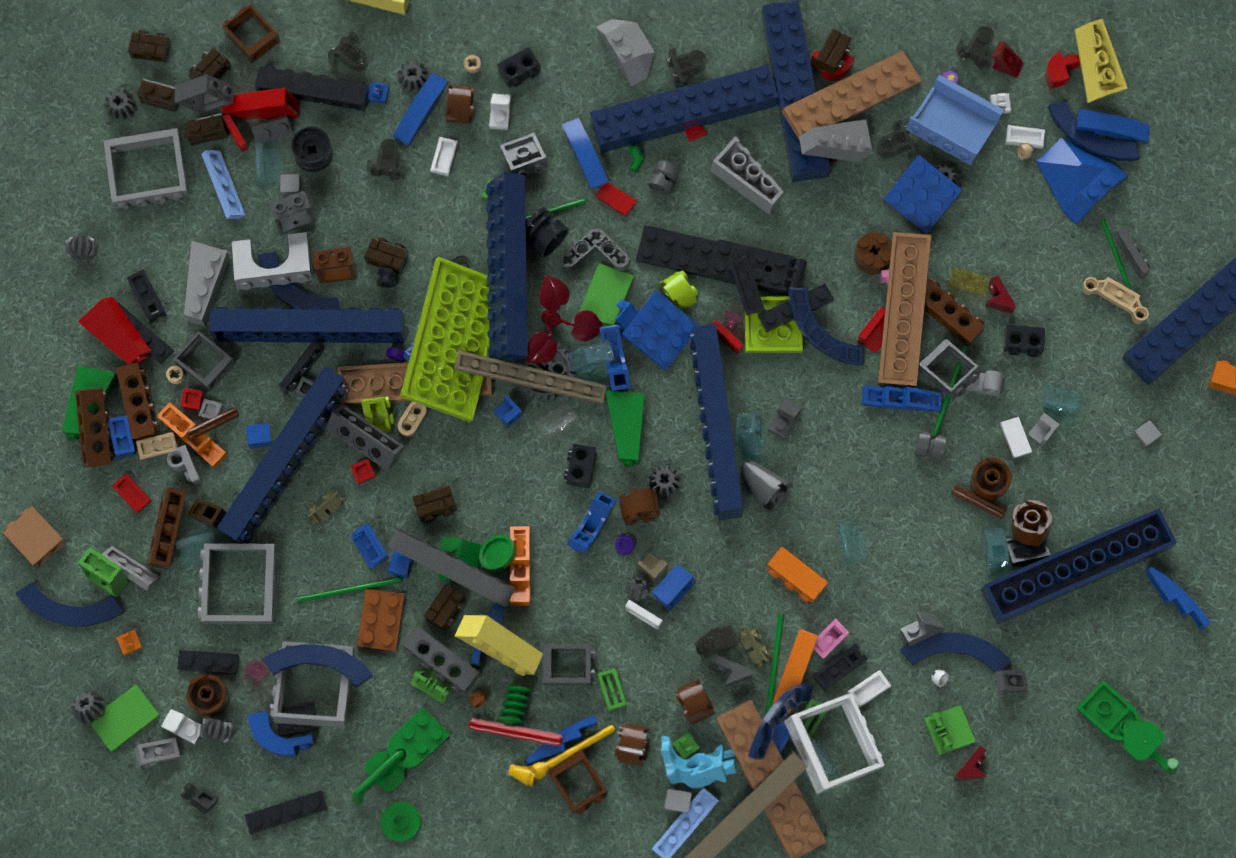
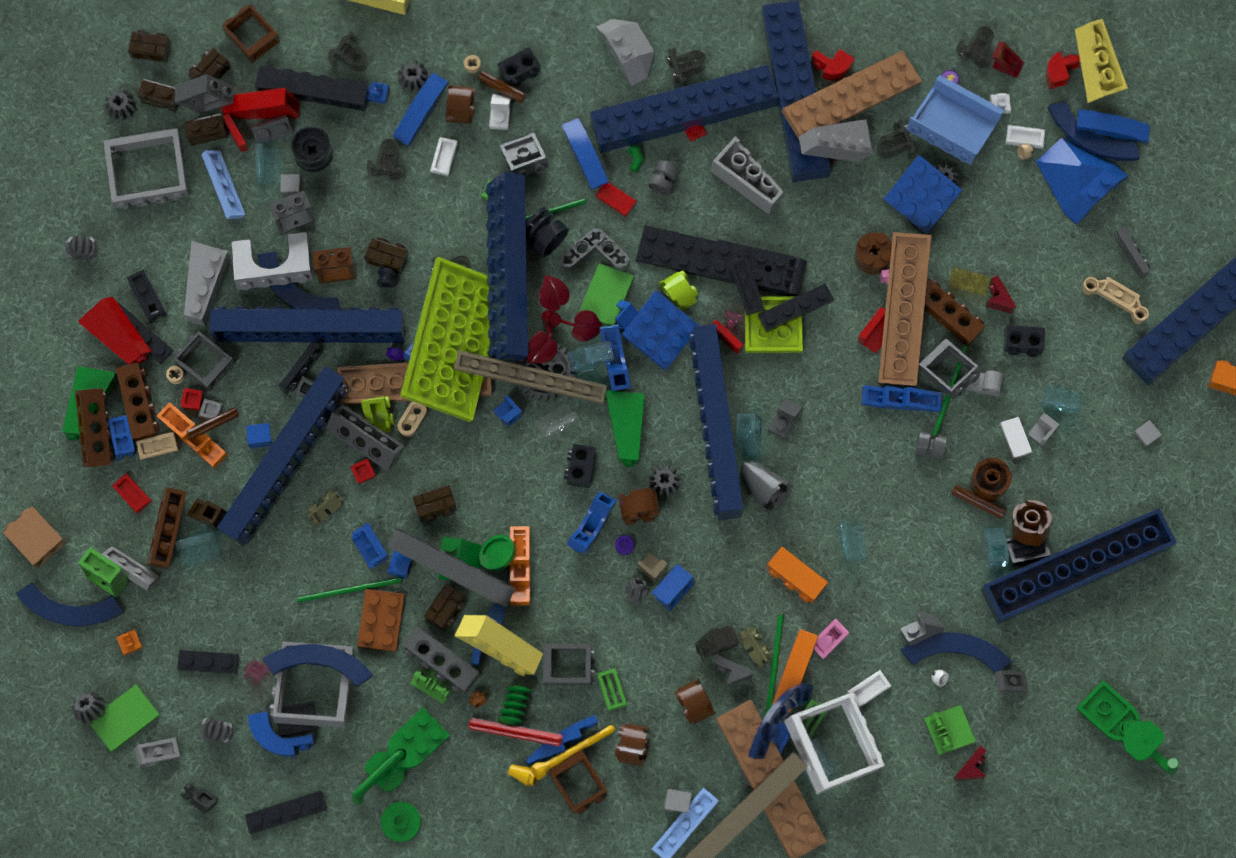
white slope [161,709,201,745] -> none
light grey plate [167,445,202,486] -> none
reddish brown brick [186,674,229,717] -> none
light grey window [198,544,277,624] -> none
white tile [625,600,662,629] -> none
medium azure hips [661,736,737,789] -> none
bright green tile [672,732,700,759] -> none
dark blue tile [788,288,863,365] -> none
black plate [813,644,868,692] -> none
dark brown brick [814,29,853,75] -> none
green axle [1100,219,1133,291] -> none
blue slope [1145,567,1211,630] -> none
none -> reddish brown axle [478,71,526,103]

